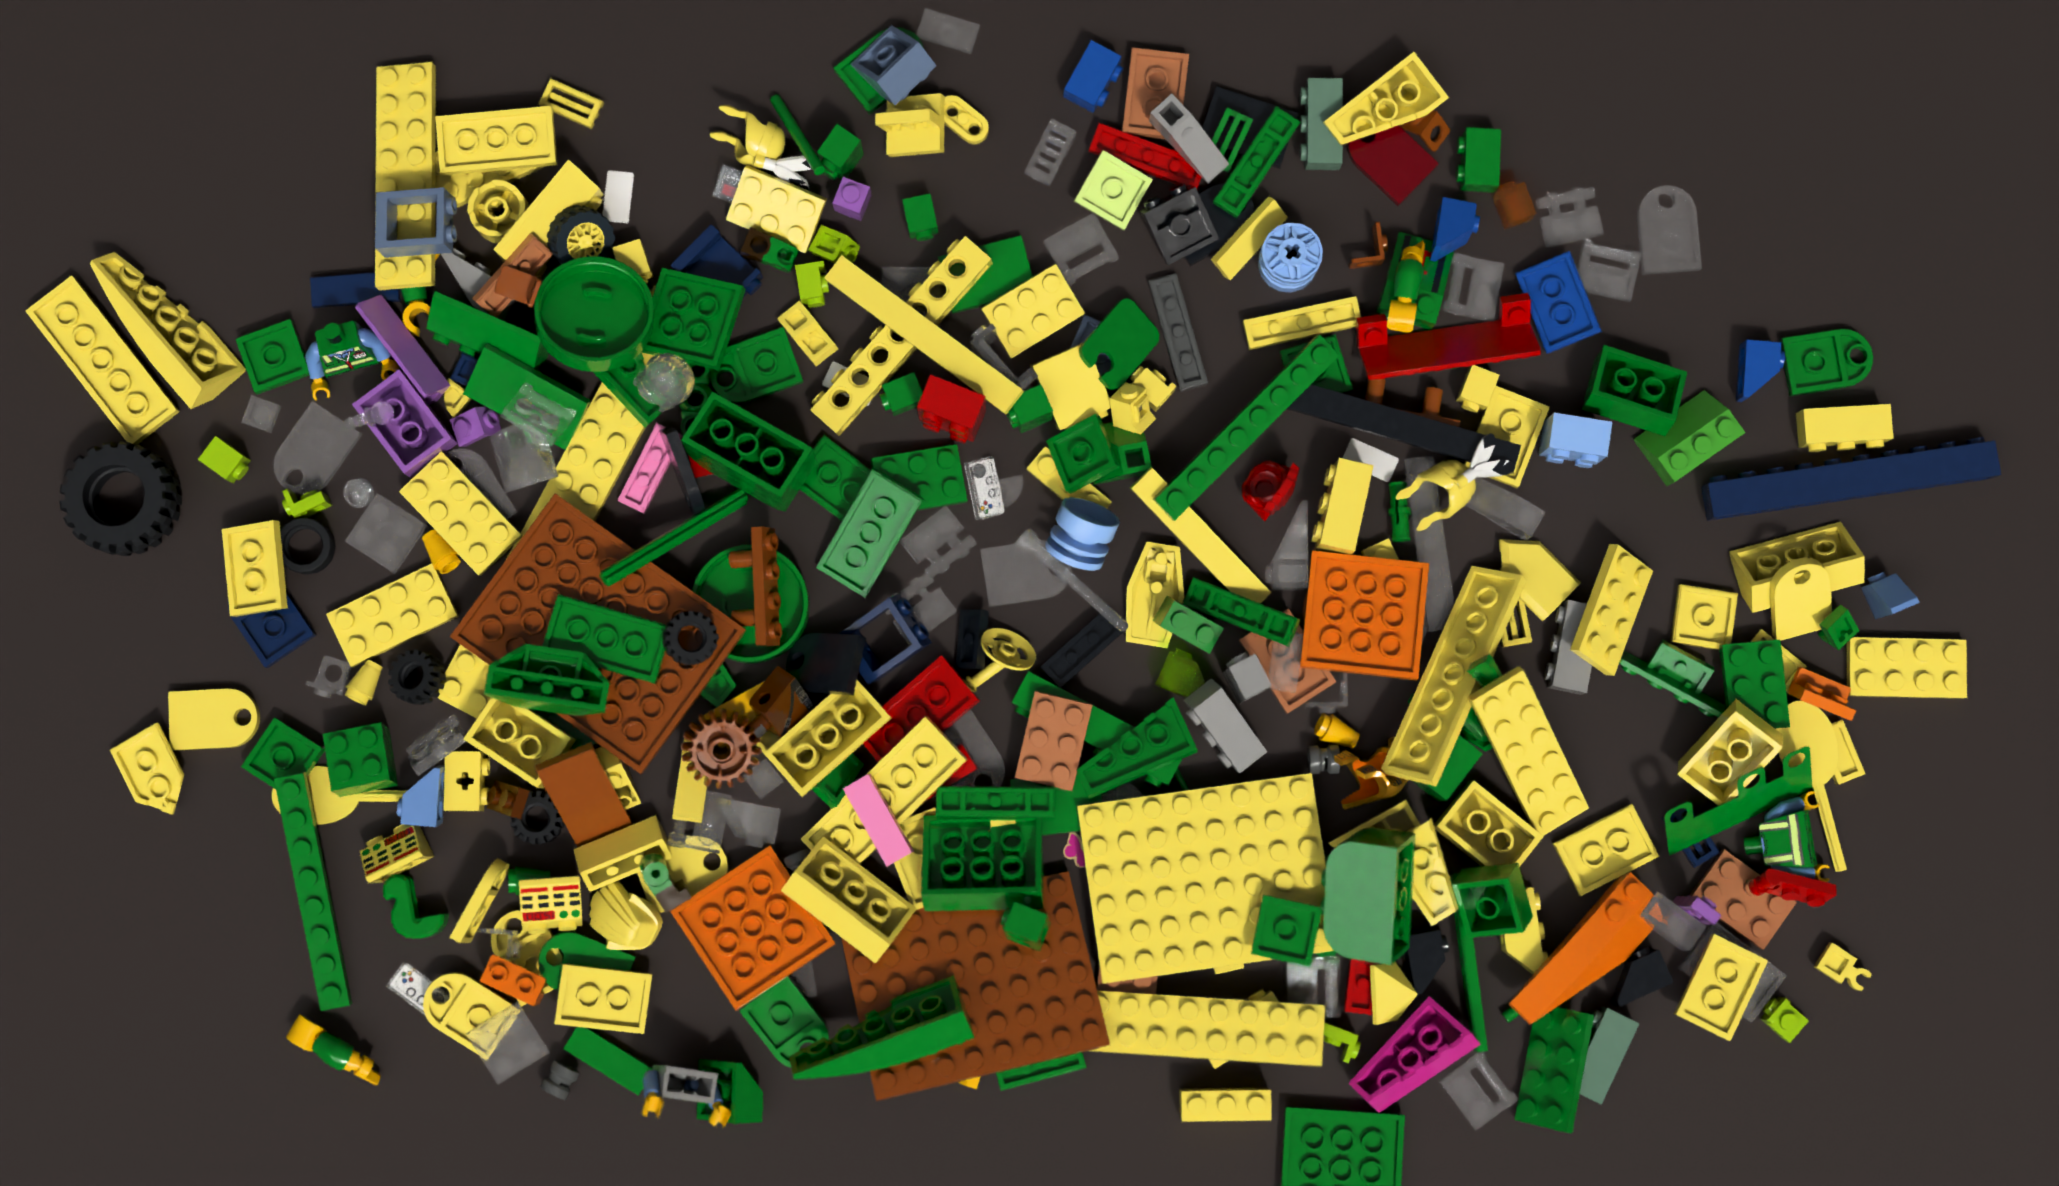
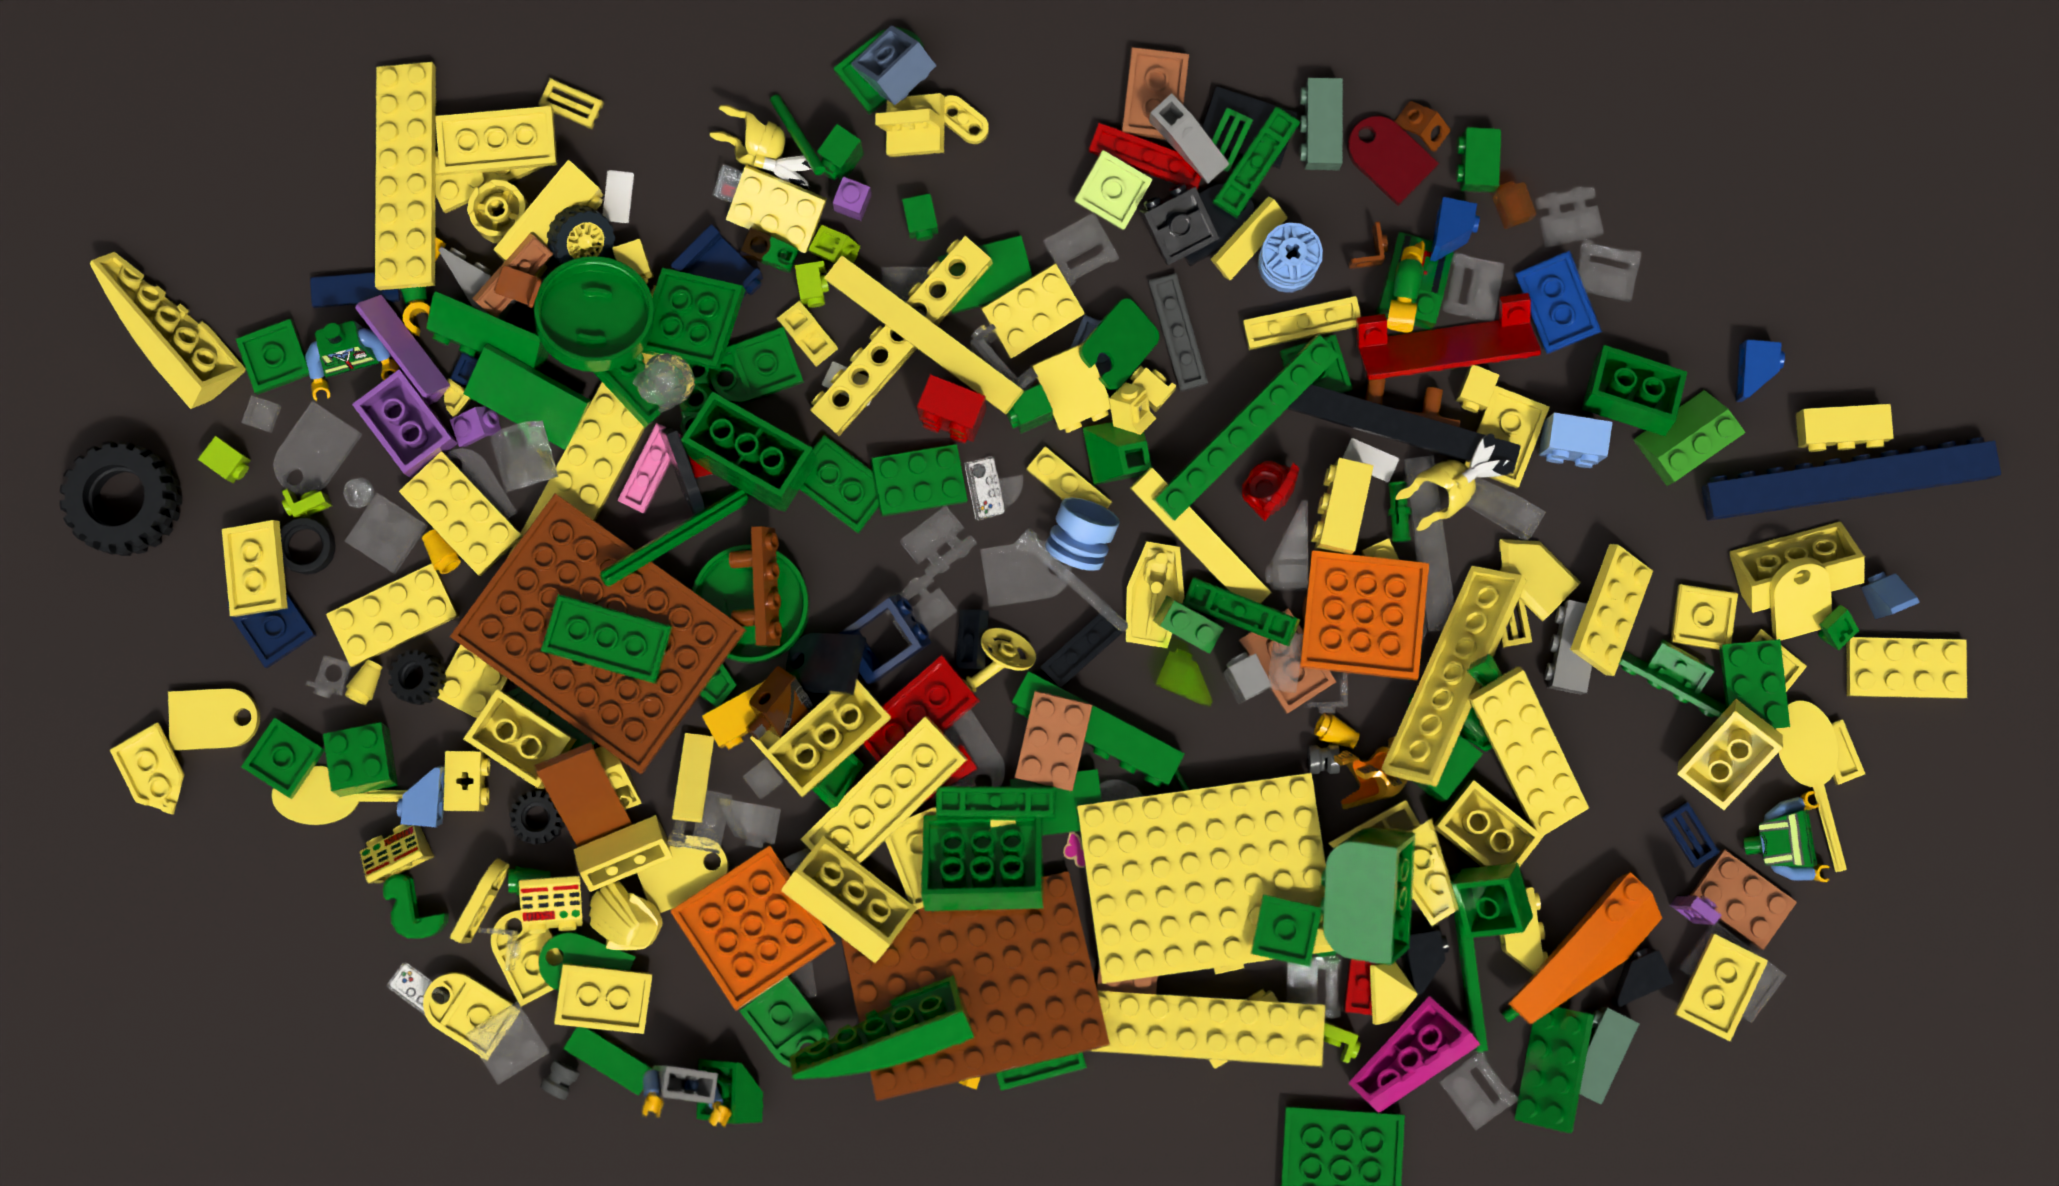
light yellow plate [25,275,180,445] -> none
green plate [274,772,352,1011] -> none
piece [286,1014,381,1086] -> none
clear bar [339,401,394,429] -> none
sand blue window [375,187,457,258] -> none
clear plate [406,714,466,776] -> none
orange bracket [480,955,546,1006] -> none
green wedge [484,644,610,716] -> none
reddish brown plate [487,780,529,819] -> none
clear plate [500,382,576,446] -> none
leg [640,853,692,913] -> none
black tyre [662,611,718,665] -> none
dark orange gear [681,708,762,789] -> none
green tile [816,468,924,598] -> none
bright pink tile [843,774,914,866] -> none
green brick [879,372,923,416] -> none
clear plate [917,8,980,54] -> none
green brick [1001,902,1051,952] -> none
clear slope [1024,119,1076,186] -> none
green plate [1046,414,1120,494] -> none
blue brick [1063,40,1123,113] -> none
green wing [1077,697,1198,799] -> none
light yellow brick [1179,1088,1272,1122] -> none
light grey brick [1184,679,1267,773] -> none
light yellow wedge [1323,52,1449,145] -> none
light yellow tile [1552,804,1660,896] -> none
clear tile [1637,186,1702,275] -> none
clear slope [1640,891,1706,951] -> none
green piece [1664,746,1813,856] -> none
red plate [1749,869,1837,907] -> none
lime bracket [1760,997,1809,1043] -> none
green tile [1779,329,1873,396] -> none
orange bracket [1787,667,1856,721] -> none
light yellow plate [1814,942,1872,991] -> none

